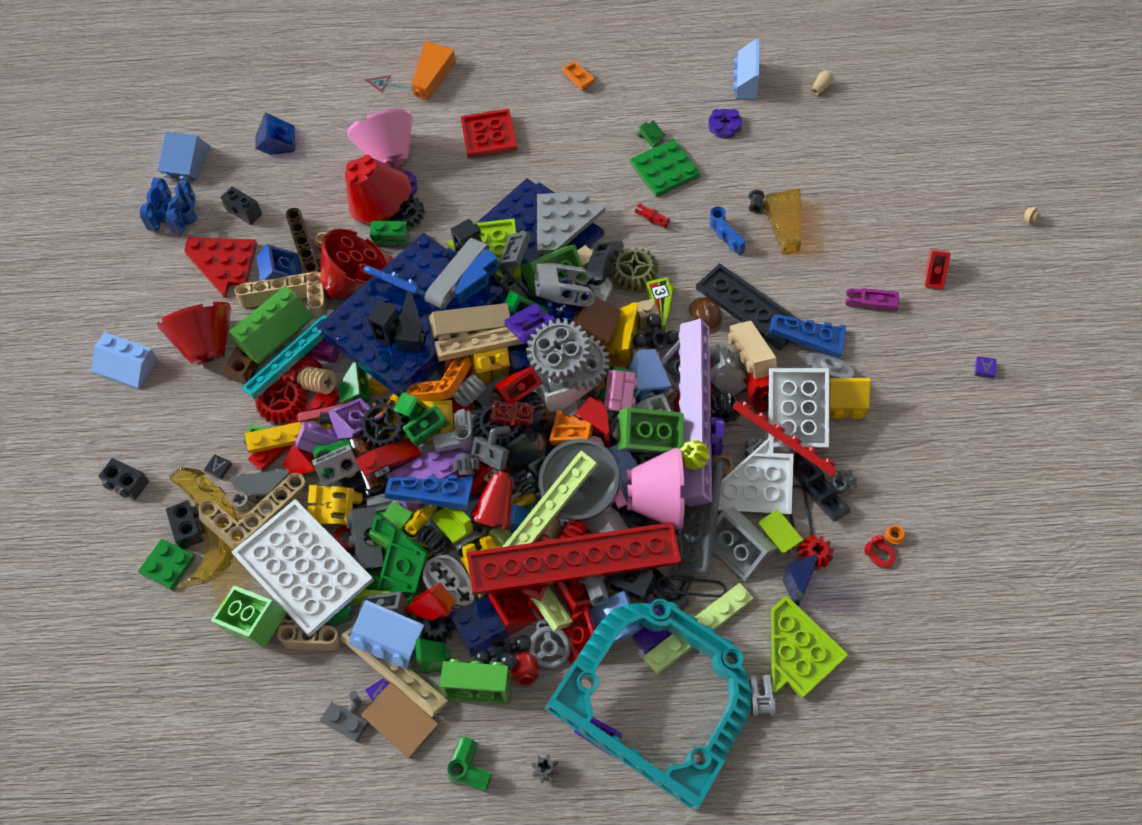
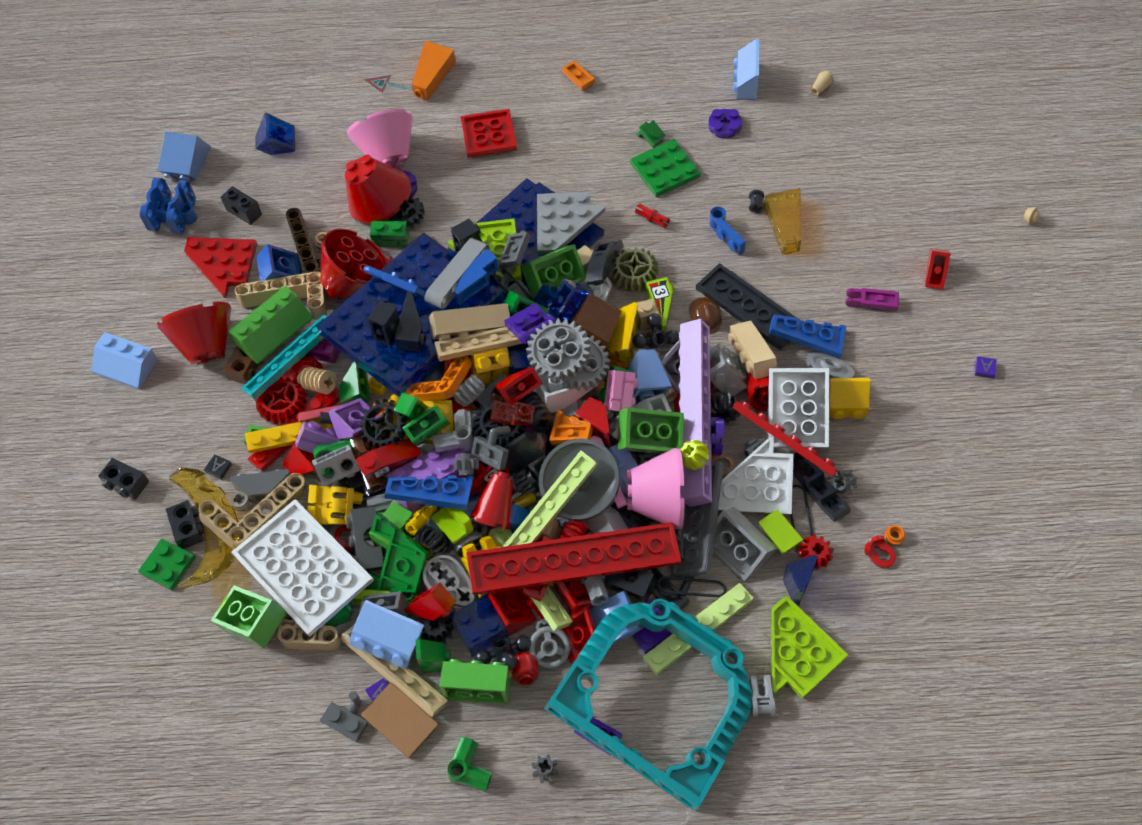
light grey connector [534,263,595,307] -> none

